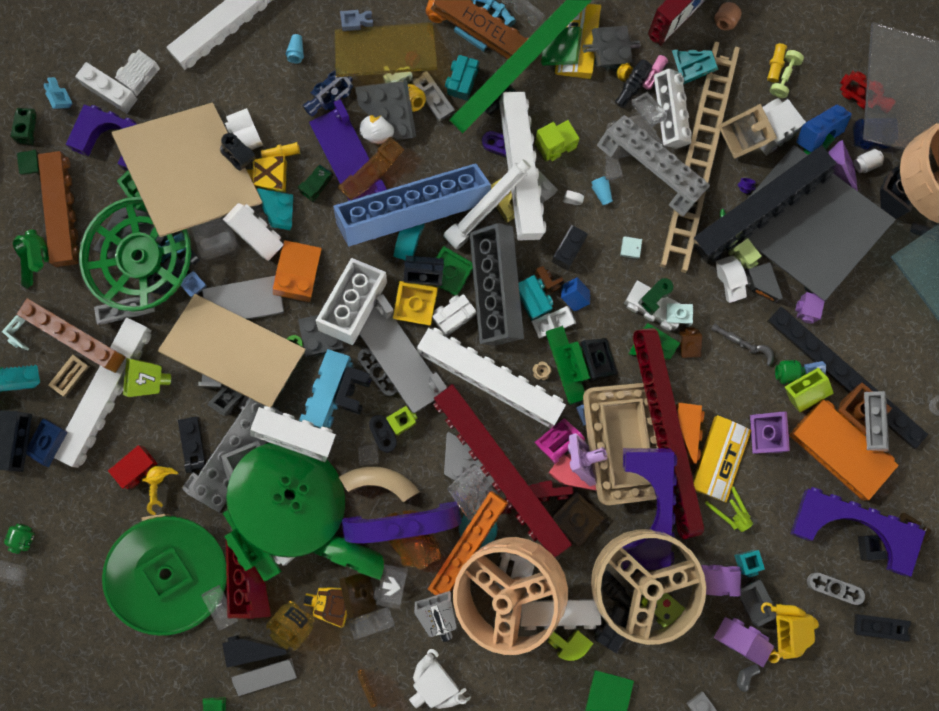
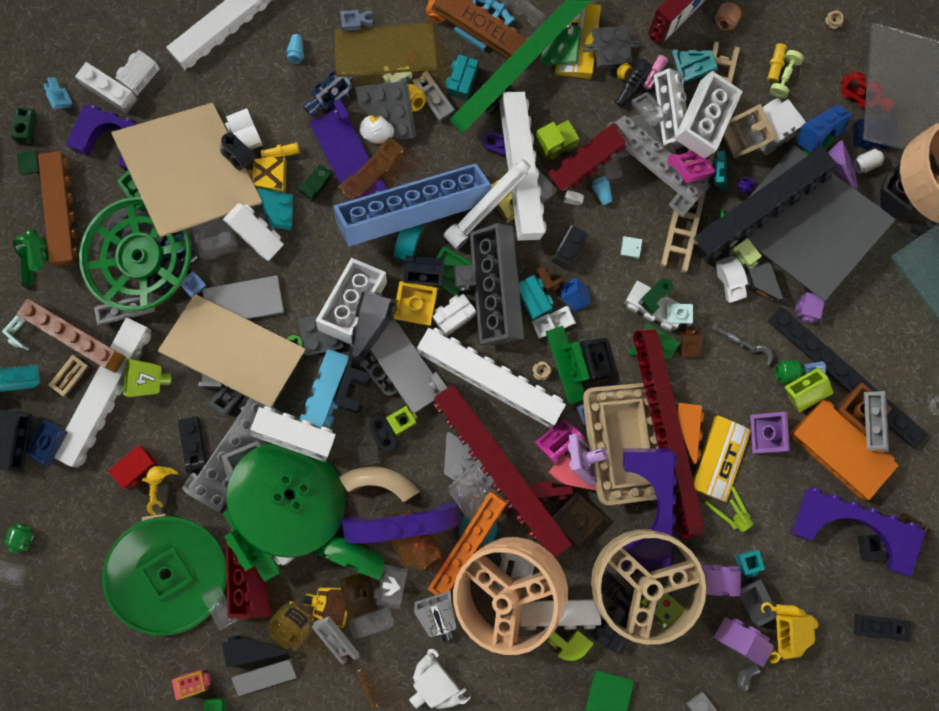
orange slope [273,240,322,302] -> none
light grey beam [807,573,865,605] -> none
none -> coral slope [172,669,211,700]
none -> light grey hinge [312,616,359,664]
none -> black wedge [347,291,398,367]
none -> flat silver brick [453,265,476,291]
none -> dark red wedge [548,123,630,191]
none -> dark pink plate [667,150,716,184]
none -> white brick [674,71,743,159]
none -> teal wing [714,151,728,193]
none -> tan plate [825,11,844,29]

